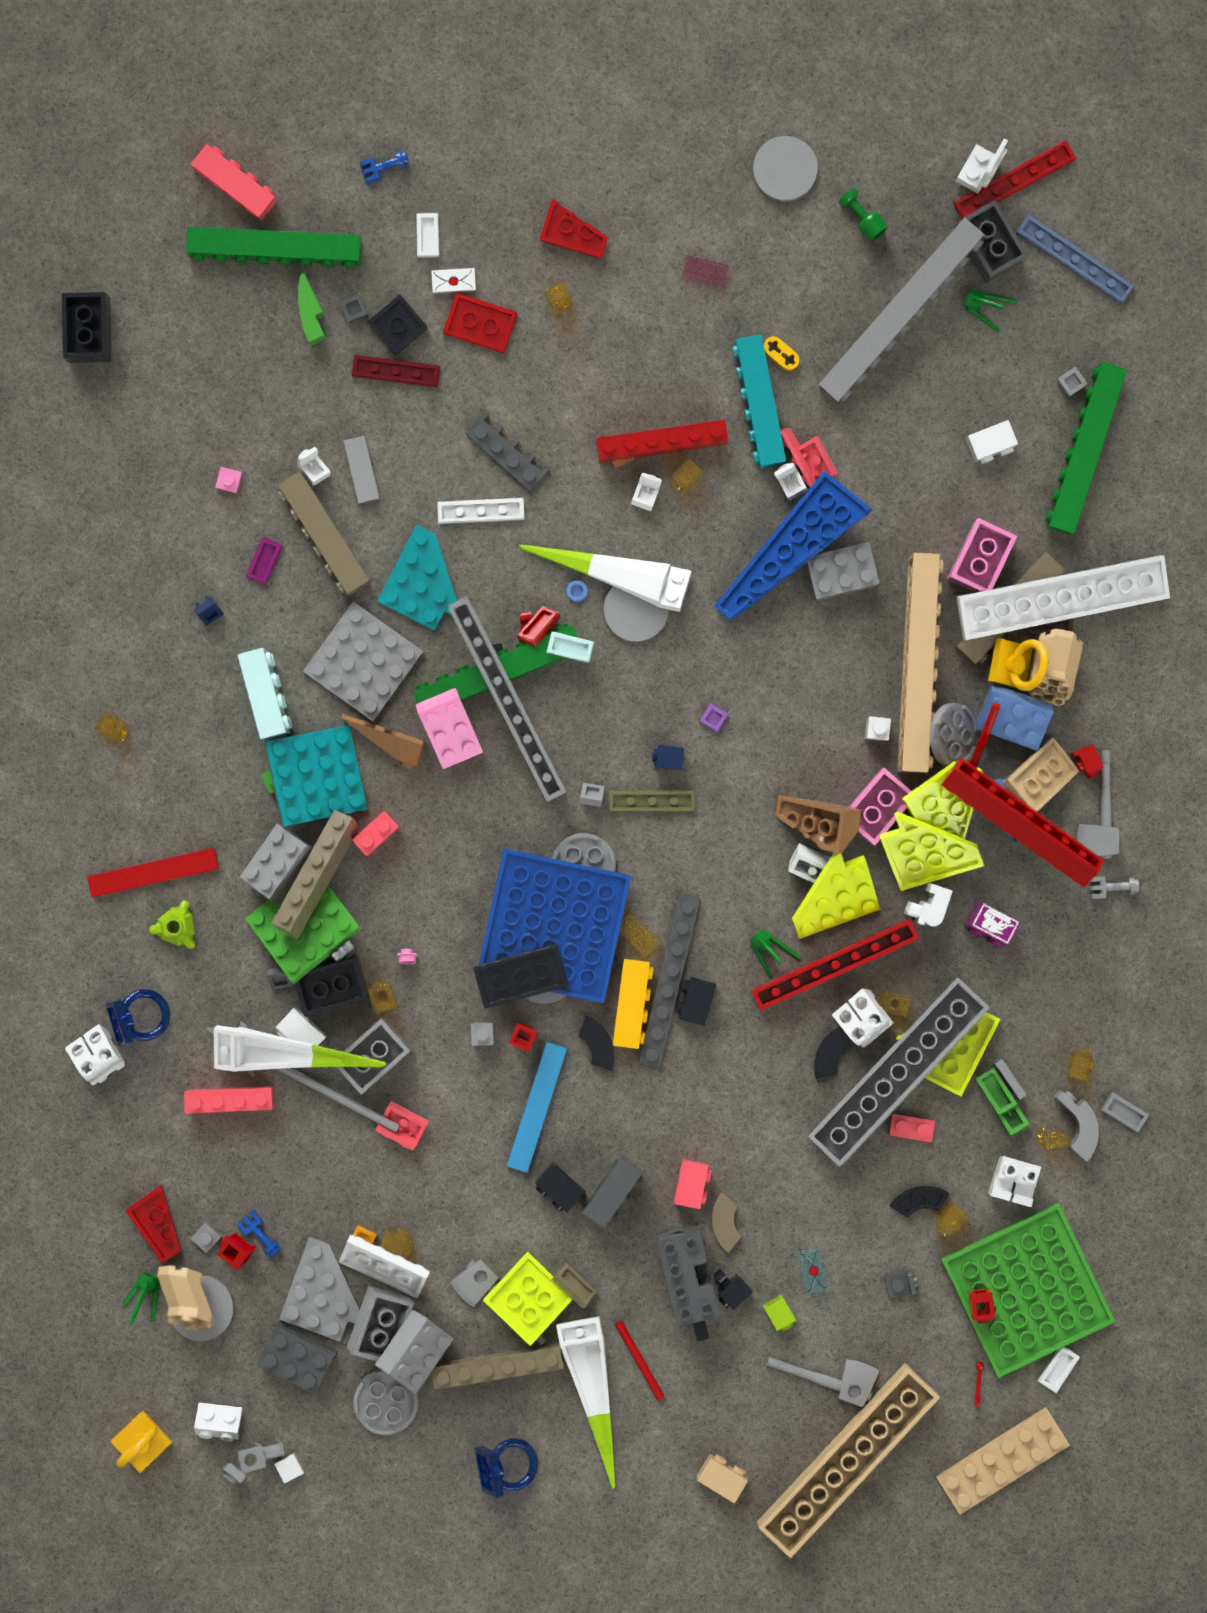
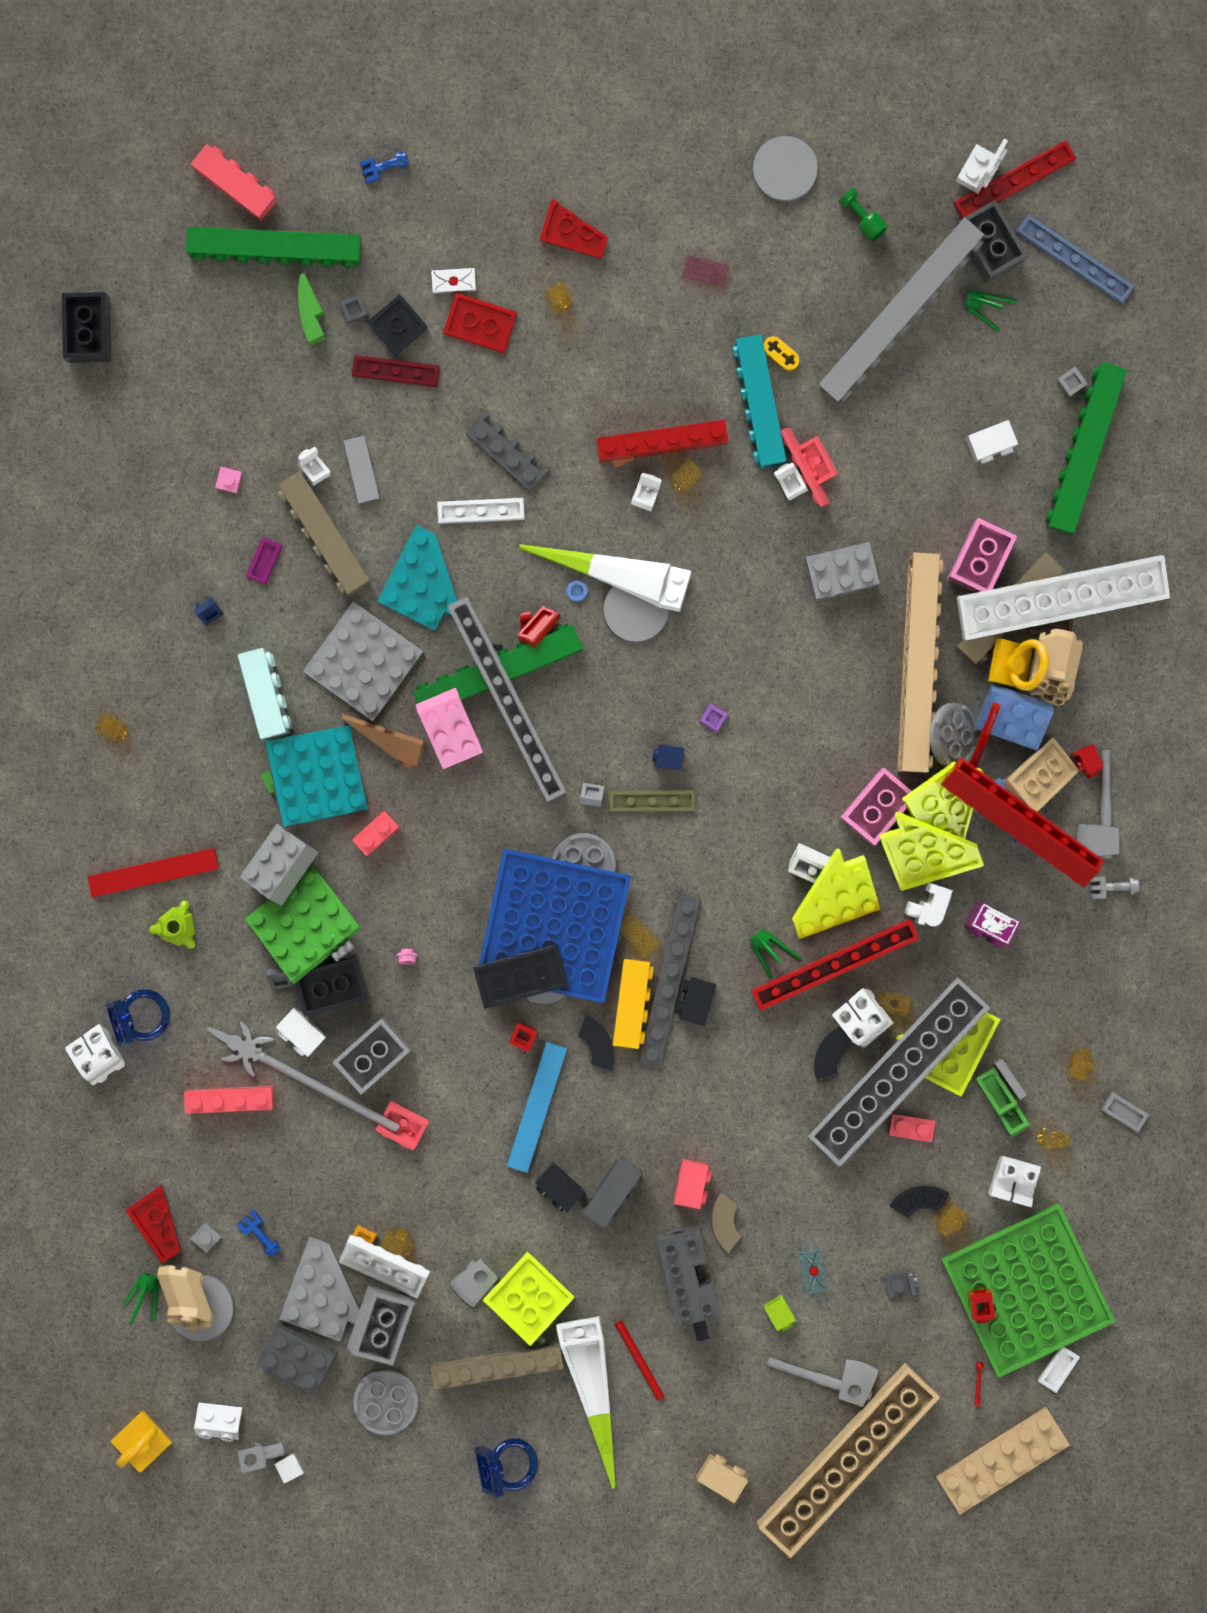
white plate [214,1025,387,1072] -> none
red brick [217,1233,257,1270] -> none
light grey plate [222,1463,246,1484] -> none
dark tan brick [271,810,360,940] -> none
clear yellow brick [368,979,398,1014] -> none
light grey brick [375,1310,453,1394] -> none
white tile [416,213,439,258] -> none
light grey brick [471,1022,494,1046] -> none
light aqua tile [547,631,594,663] -> none
dark tan tile [552,1263,597,1309] -> none
black brick [714,1269,753,1310] -> none
blue wing [715,471,873,621] -> none
medium nougat wedge [776,795,861,854] -> none
white brick [865,716,891,741] -> none
light grey arch [1054,1090,1099,1162] -> none

